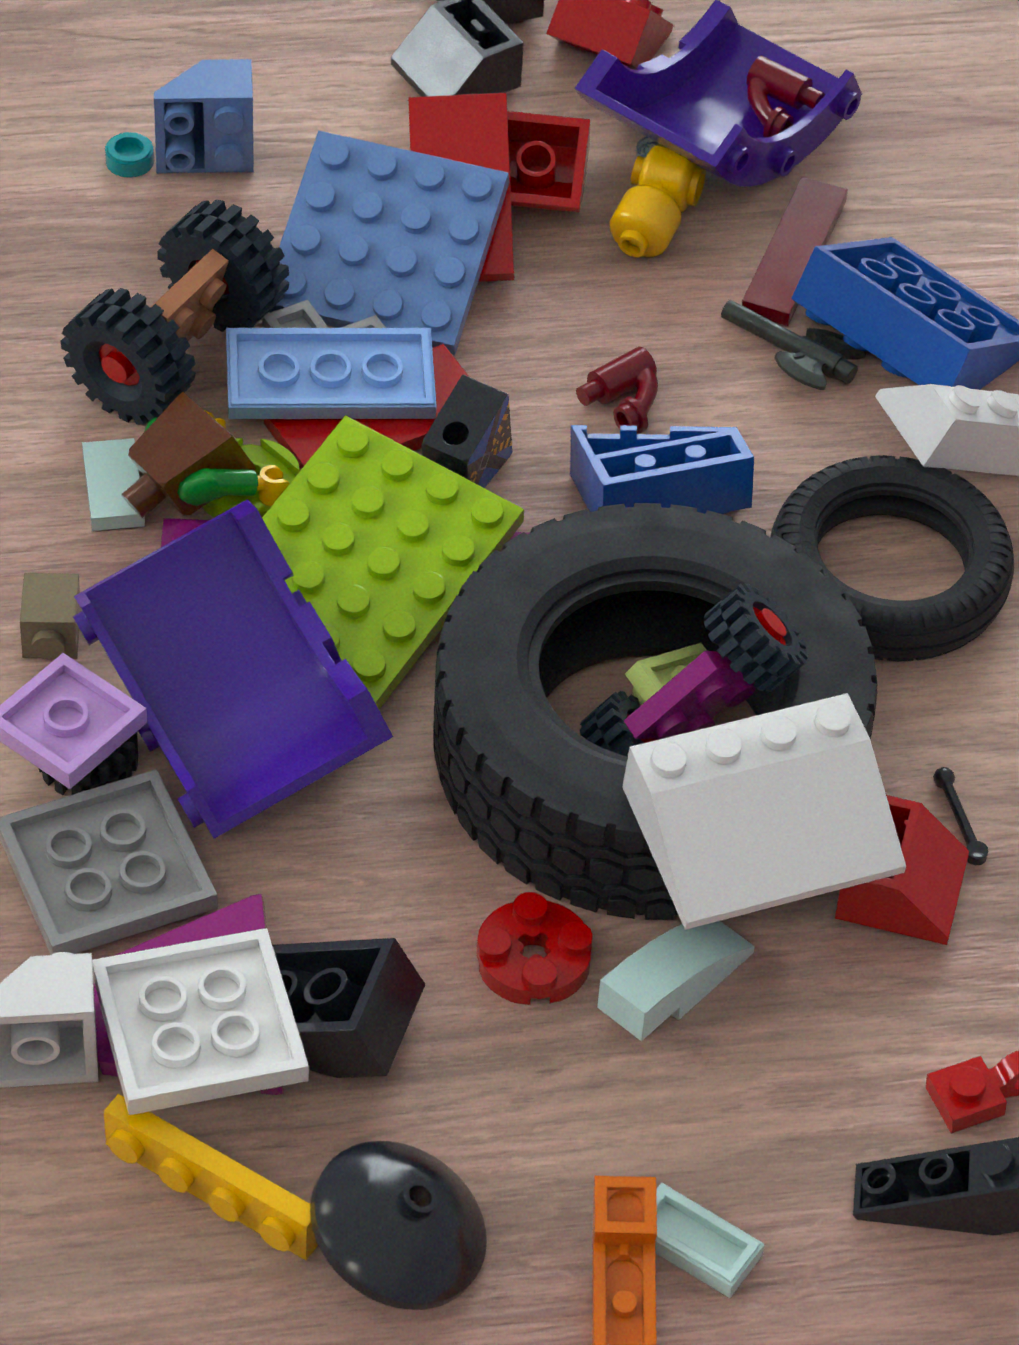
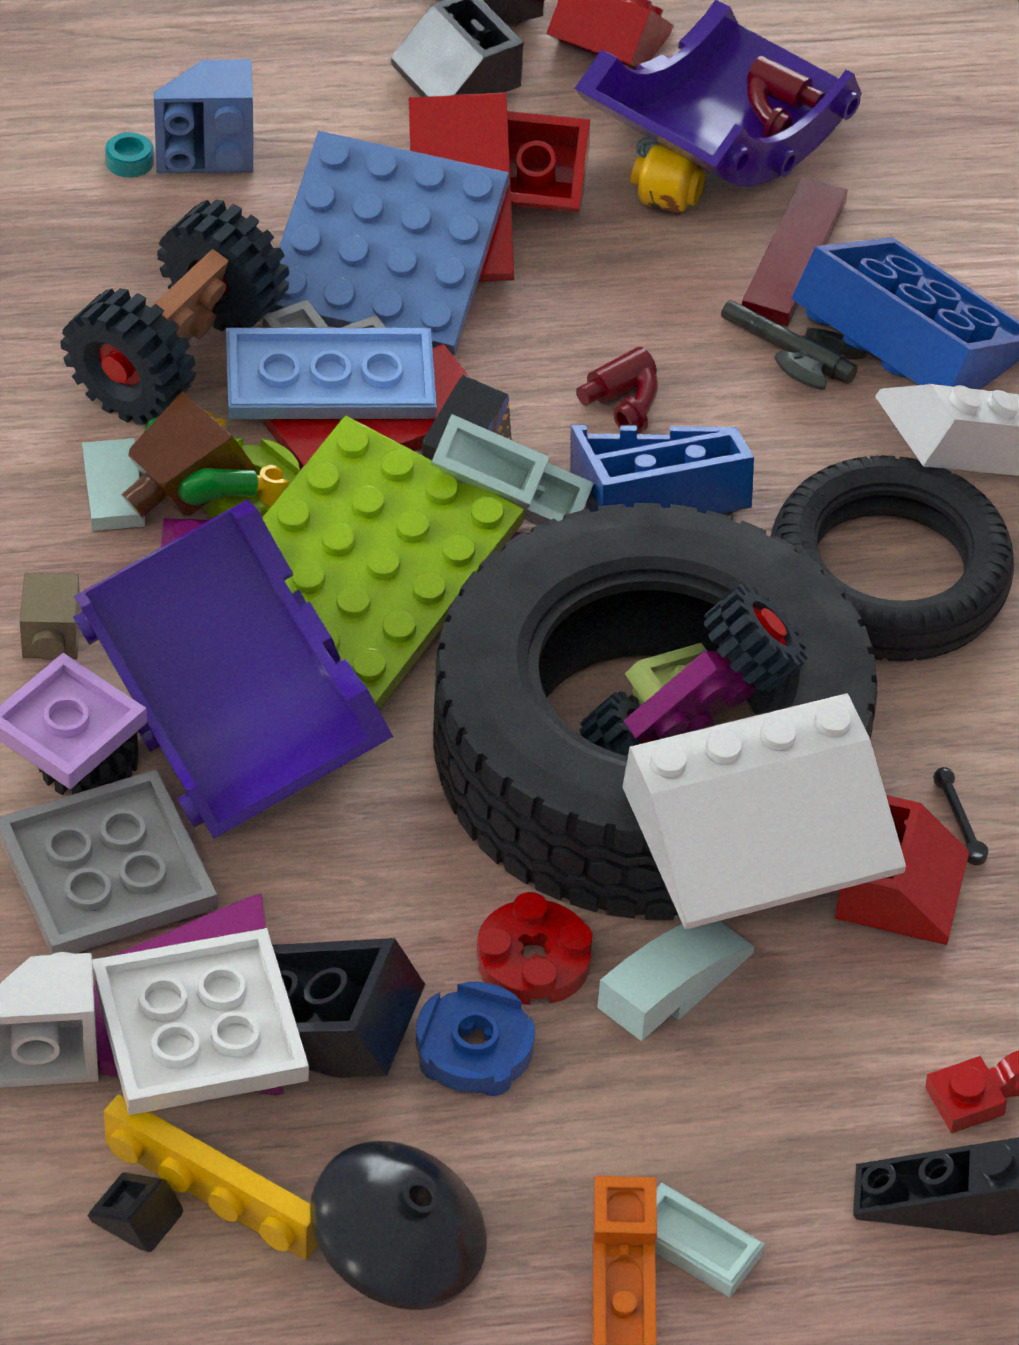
yellow head [610,184,681,258] -> none
none -> black slope [87,1172,183,1252]
none -> blue plate [416,982,535,1096]
none -> light aqua slope [431,414,594,525]

